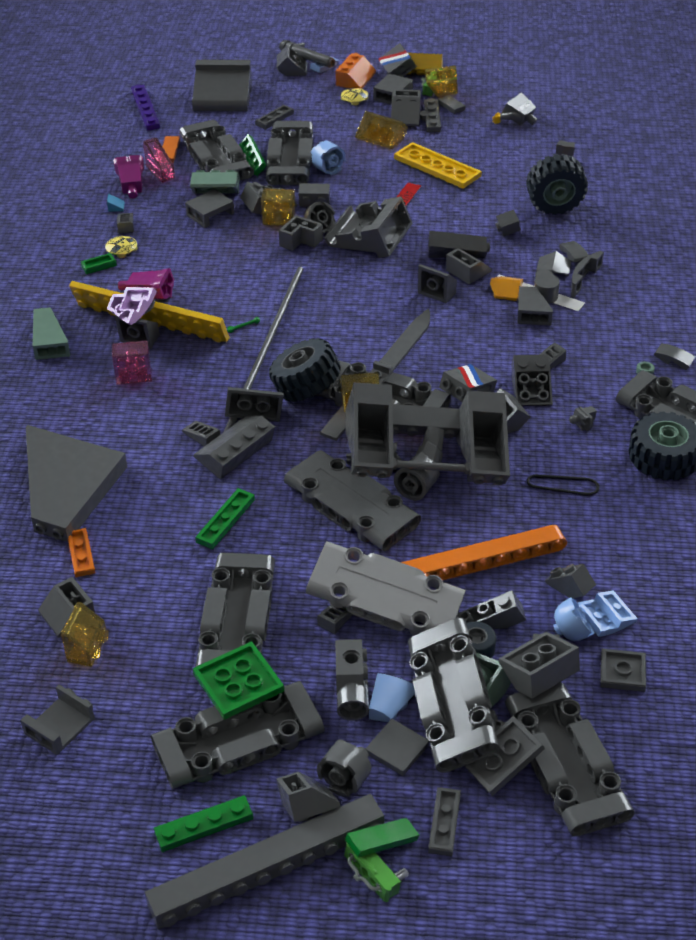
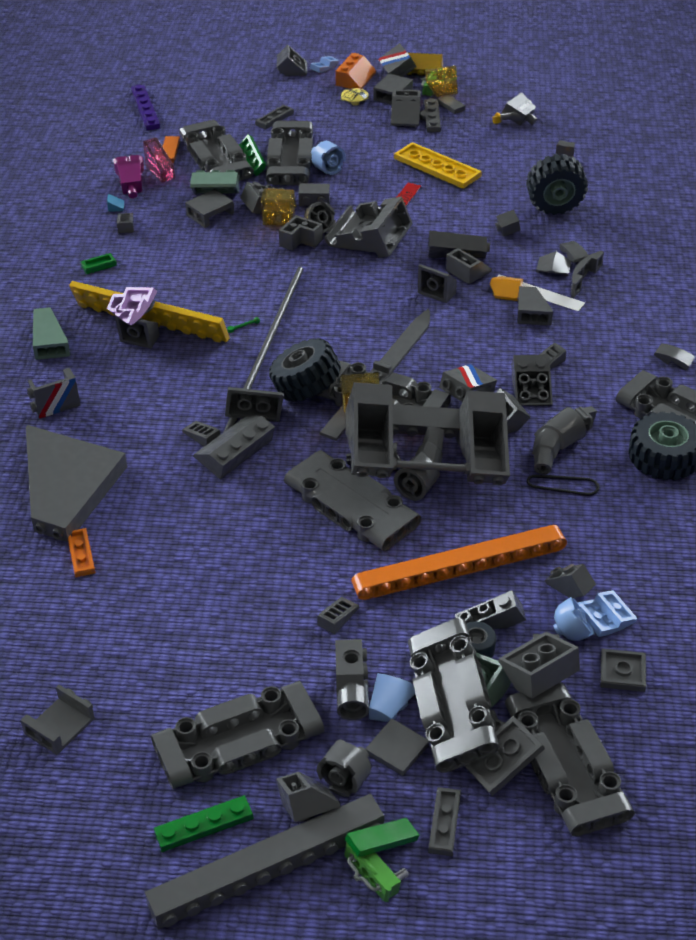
dark grey slope [38,577,96,638] -> none
clear yellow slope [61,602,109,667] -> none
light yellow dish [105,236,138,258] -> none
clear pink brick [112,341,152,385] -> none
magenta piece [118,268,174,299] -> none
dark grey panel [192,60,252,111] -> none
green plate [192,641,285,720] -> none
green plate [195,488,255,549] -> none
dark grey panel [195,553,275,667] -> none
dark grey cylinder [279,40,335,68] -> none
light grey panel [306,541,466,636] -> none
clear yellow slope [355,111,408,149] -> none
dark grey piece [534,270,560,304] -> none
sand green tile [636,362,655,374] -> none
none -> dark grey panel [27,368,81,419]
none -> dark grey piece [532,407,586,474]

